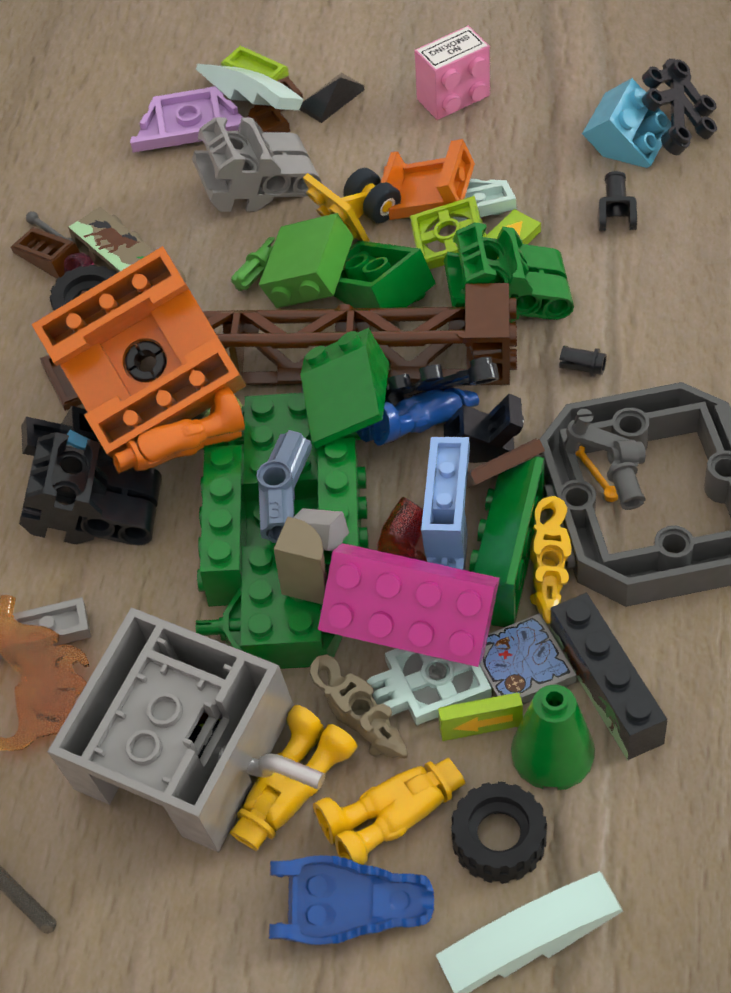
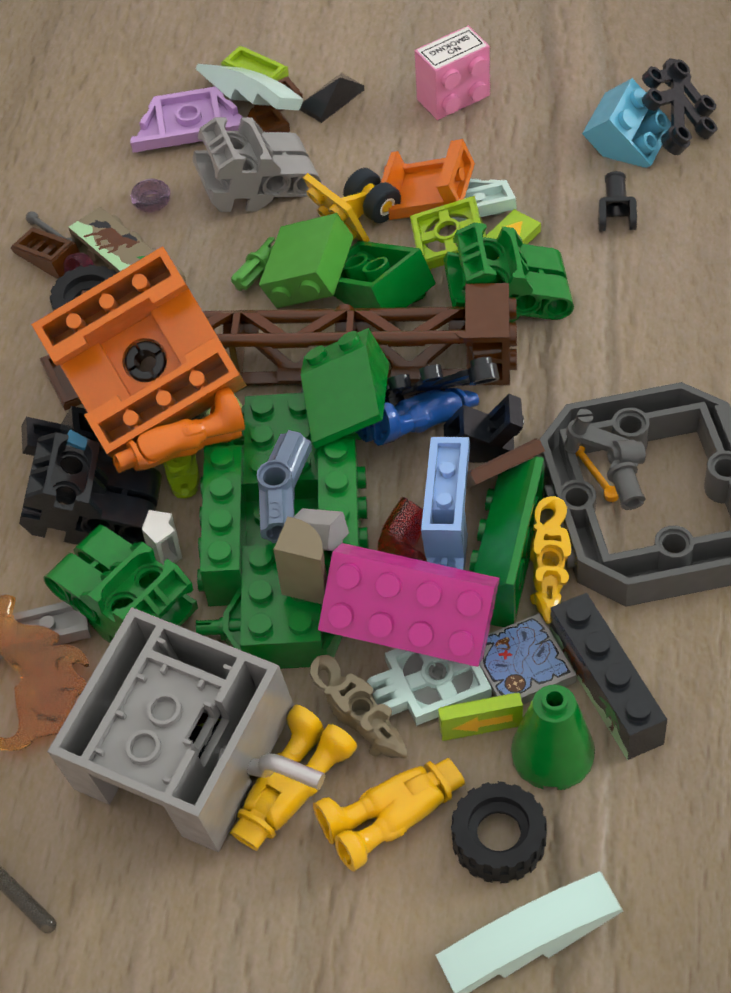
blue animal [269,855,434,945] -> none
black pin [559,345,607,377] -> none
none -> green connector [43,525,198,643]
none -> piece [130,179,171,212]
none -> white piece [142,510,182,565]
none -> lime piece [163,454,200,499]

